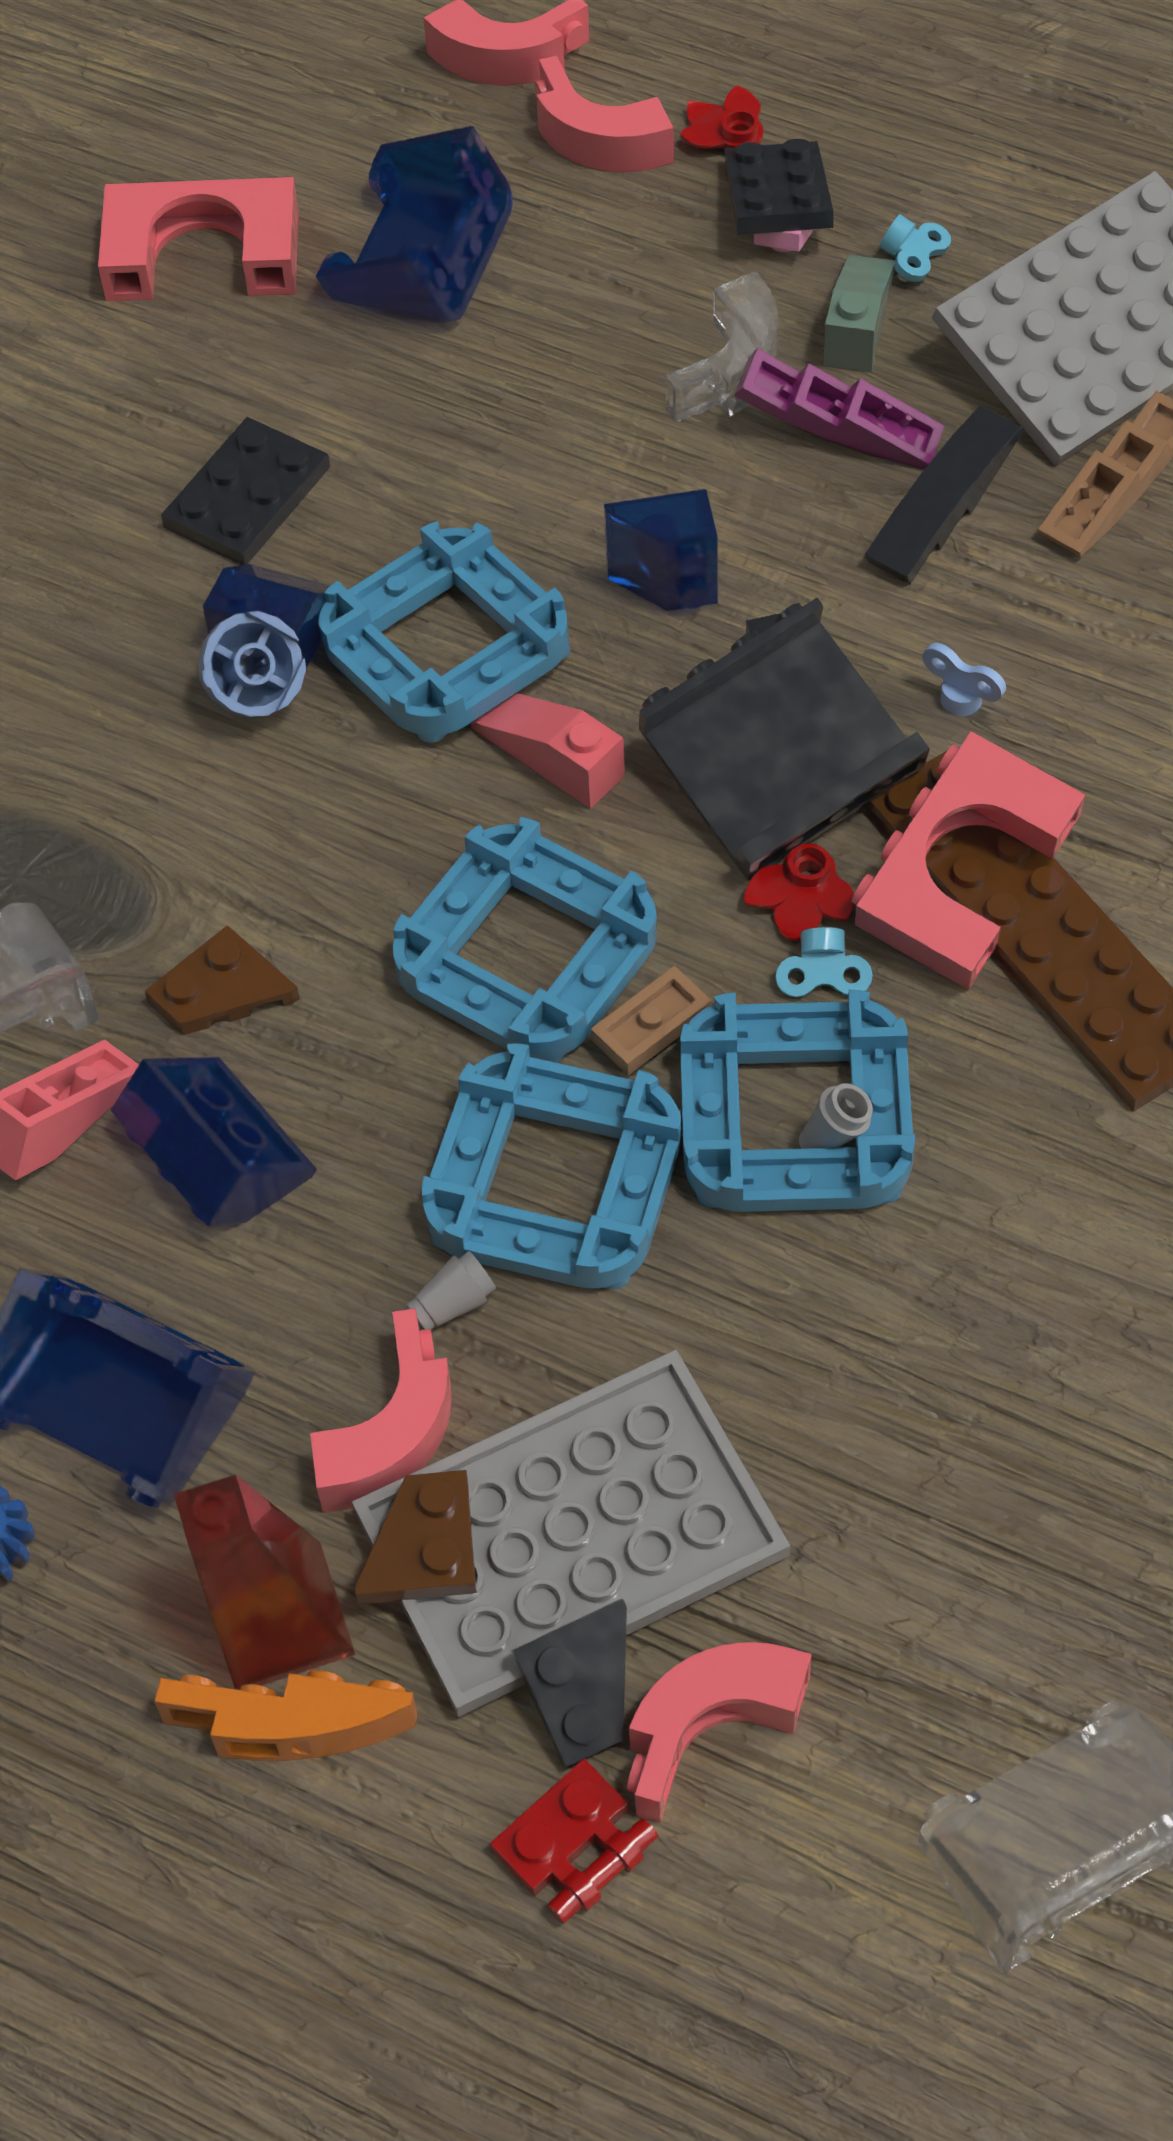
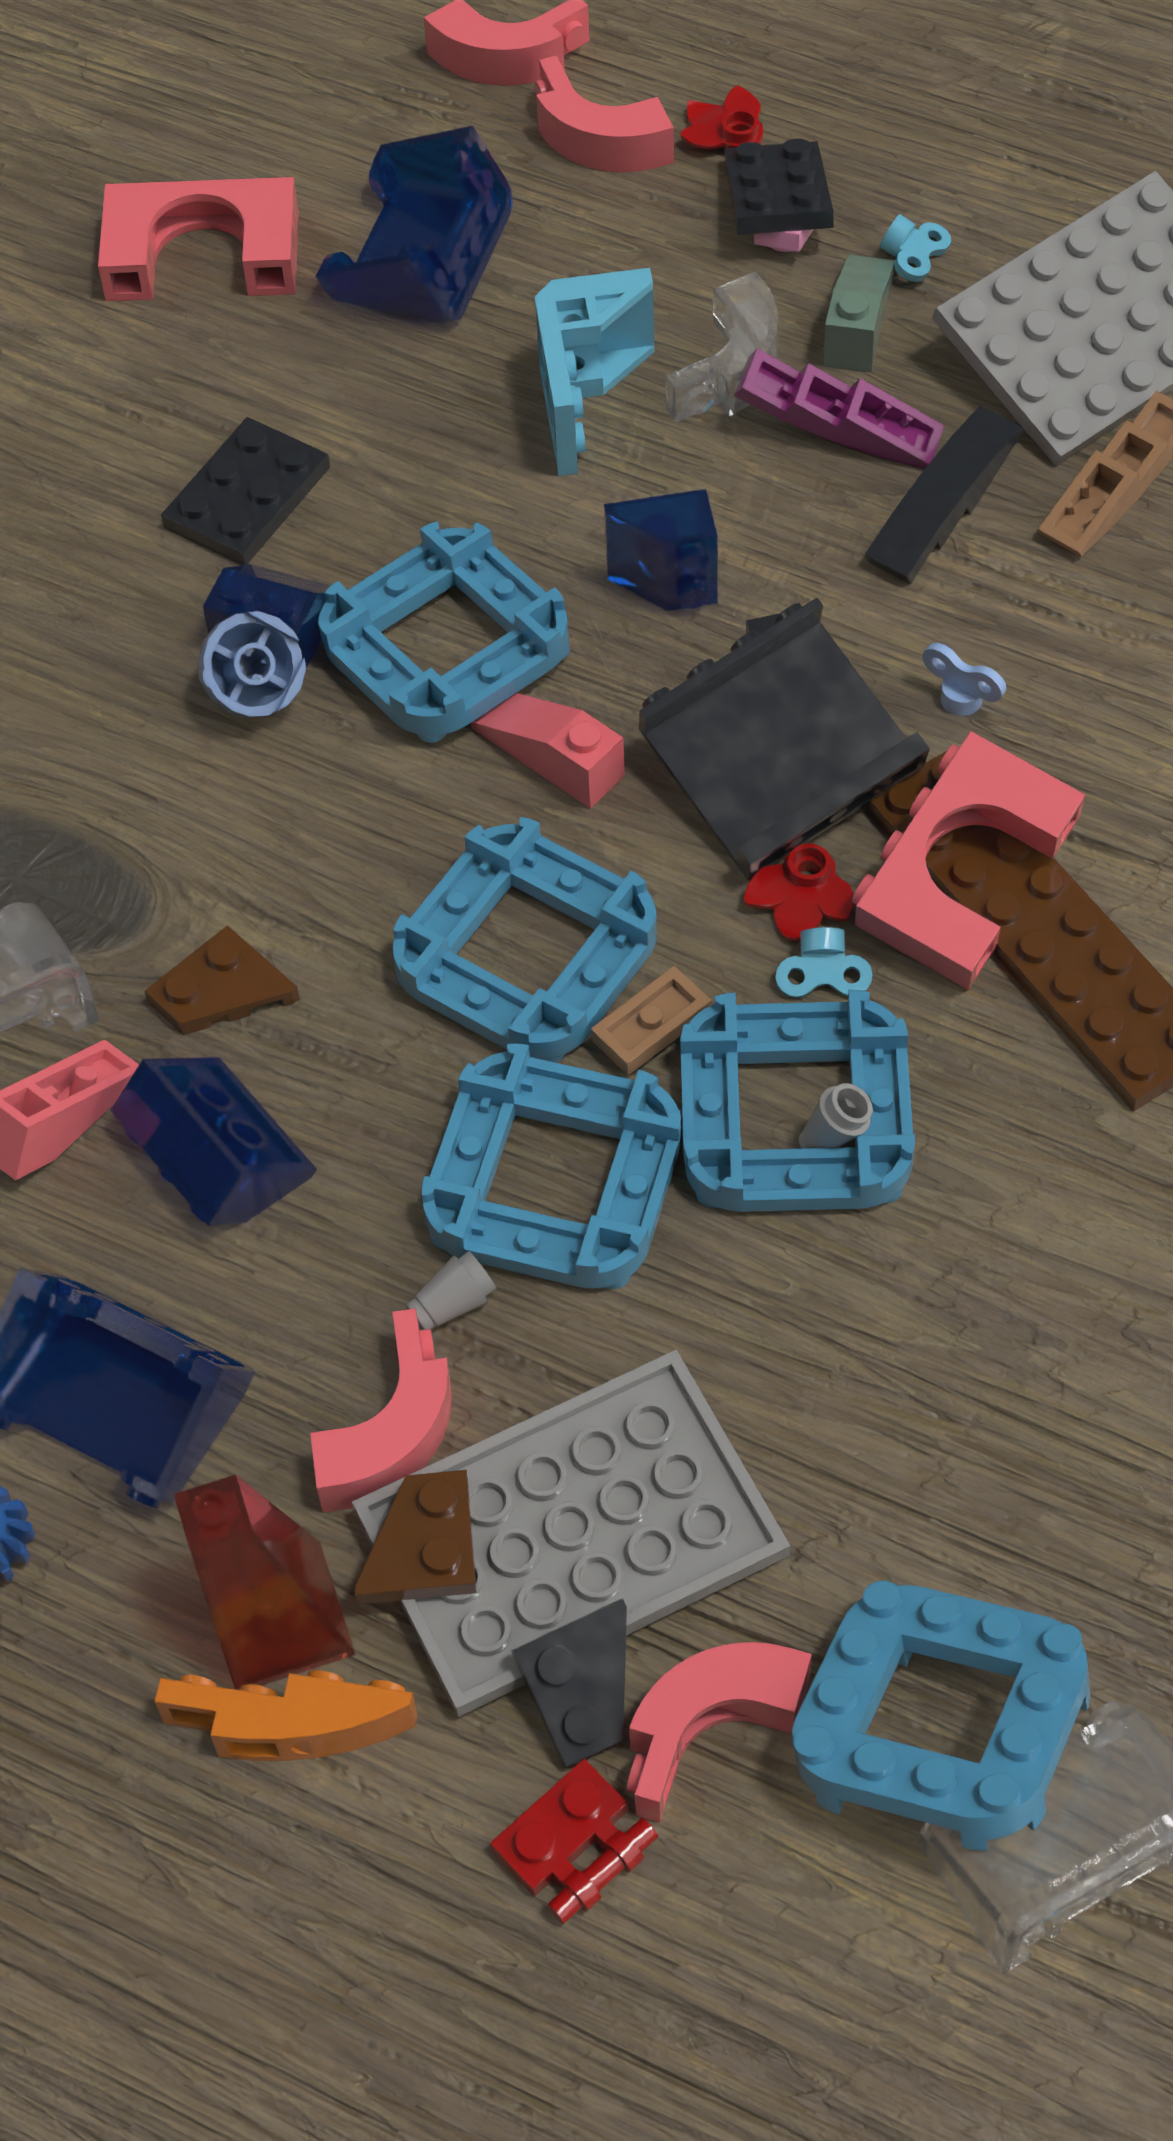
none -> medium azure bracket [534,268,654,476]
none -> dark azure plate [792,1581,1090,1850]

